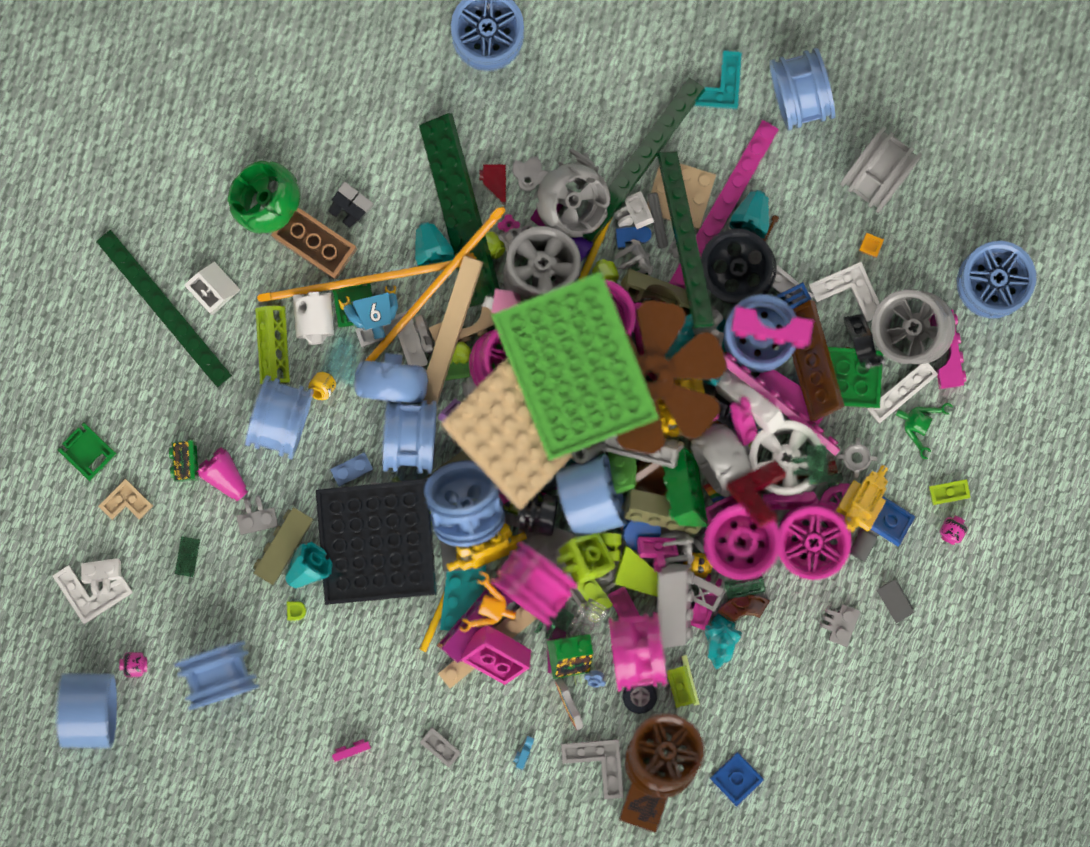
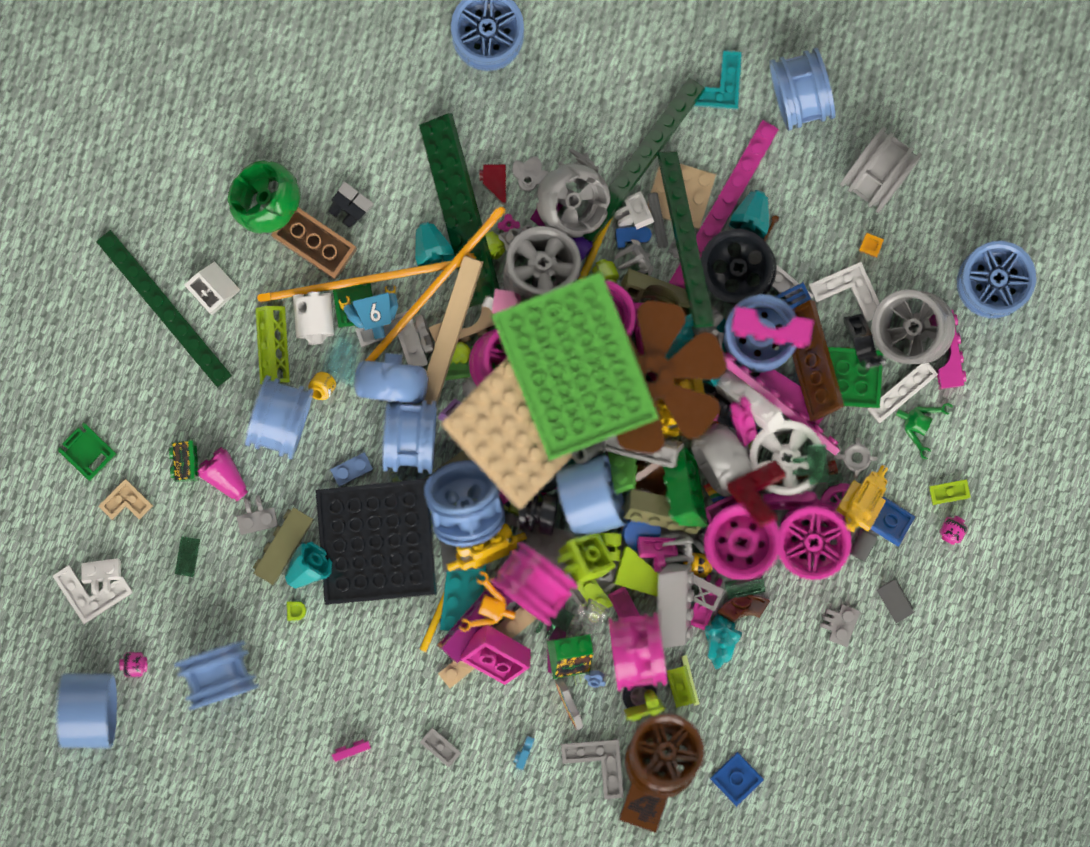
none -> lime hinge [623,689,665,721]

